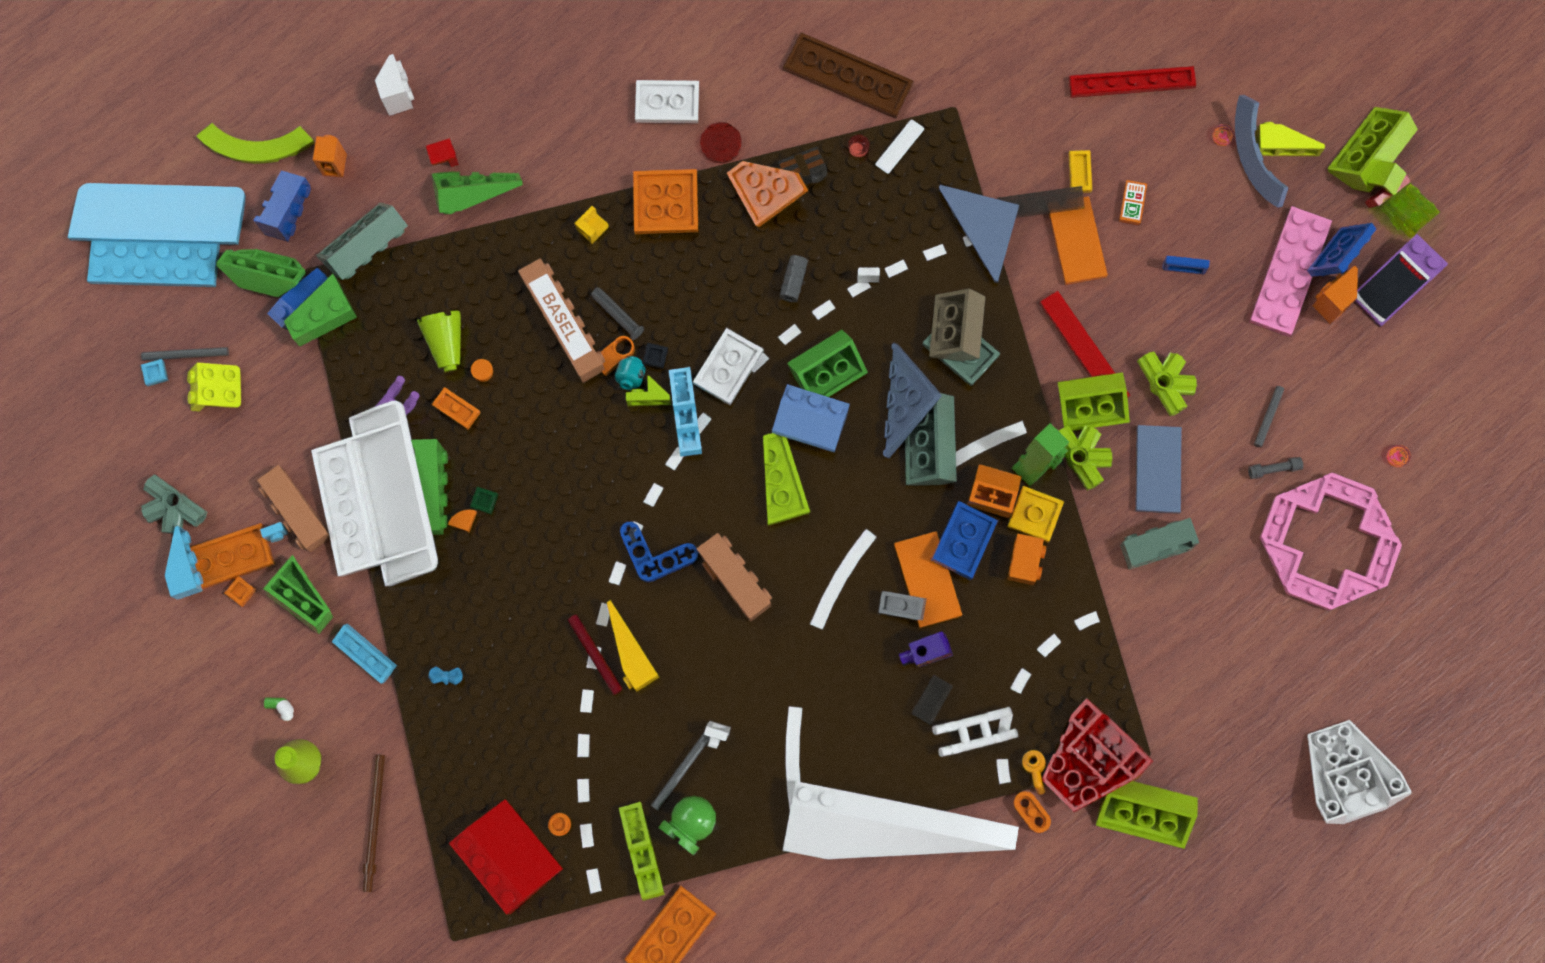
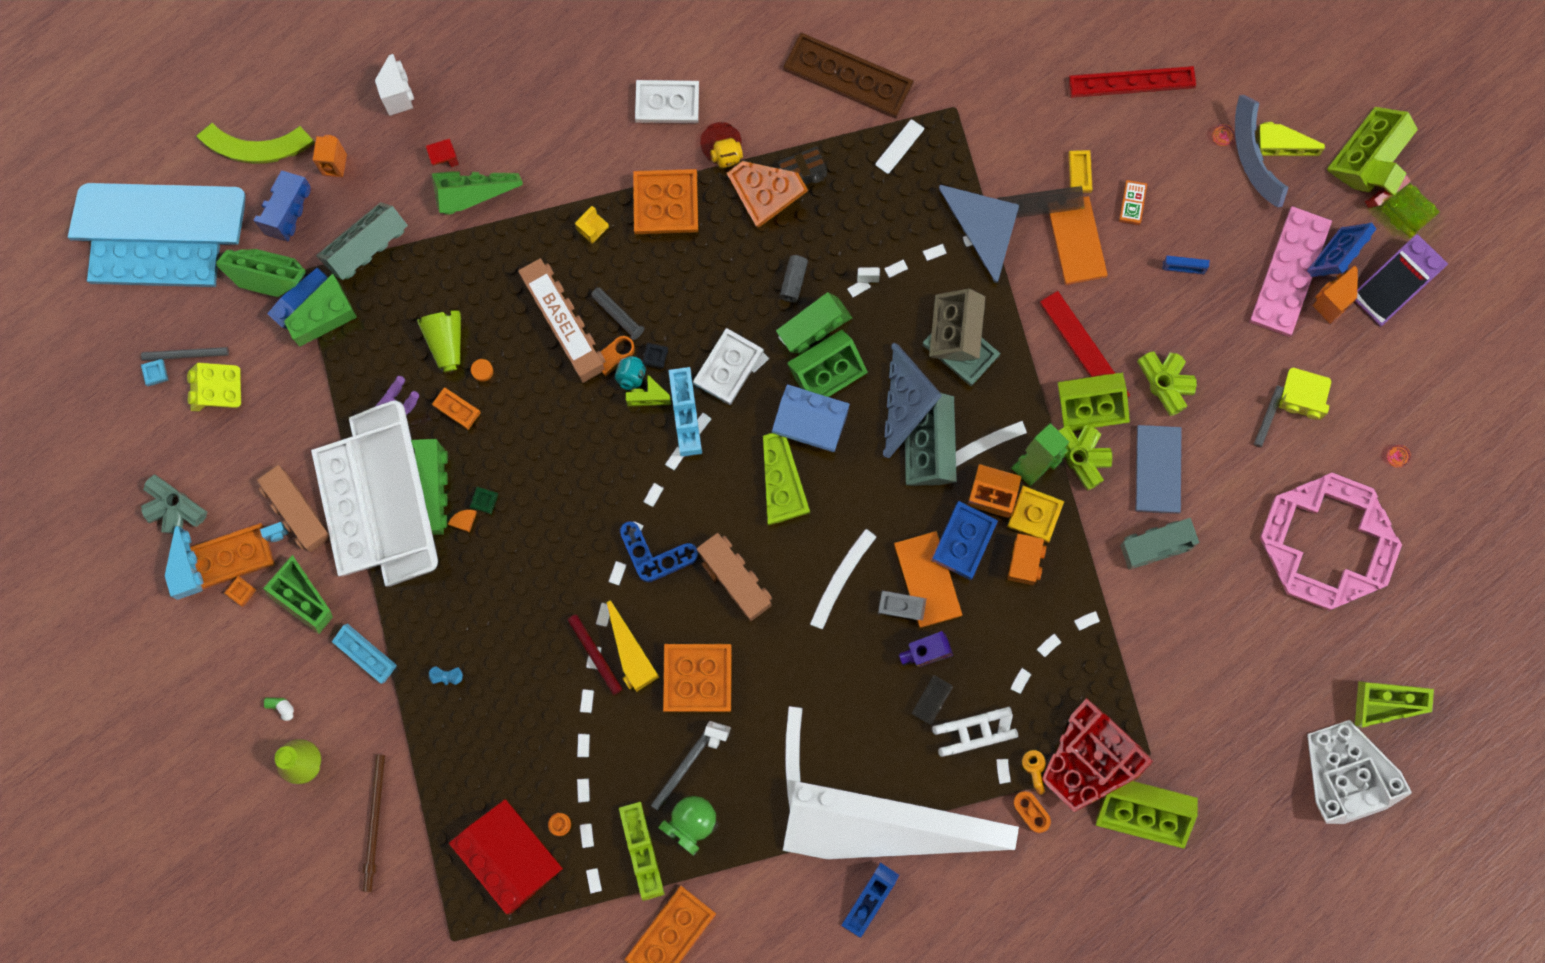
clear red tile [848,135,870,157] -> none
dark grey bar [1248,457,1303,479] -> none
none -> orange plate [663,644,732,712]
none -> yellow head [710,138,743,168]
none -> bright green wedge [776,292,852,354]
none -> blue slope [841,862,899,938]
none -> neon yellow bracket [1279,368,1331,420]
none -> lime wedge [1355,681,1434,728]

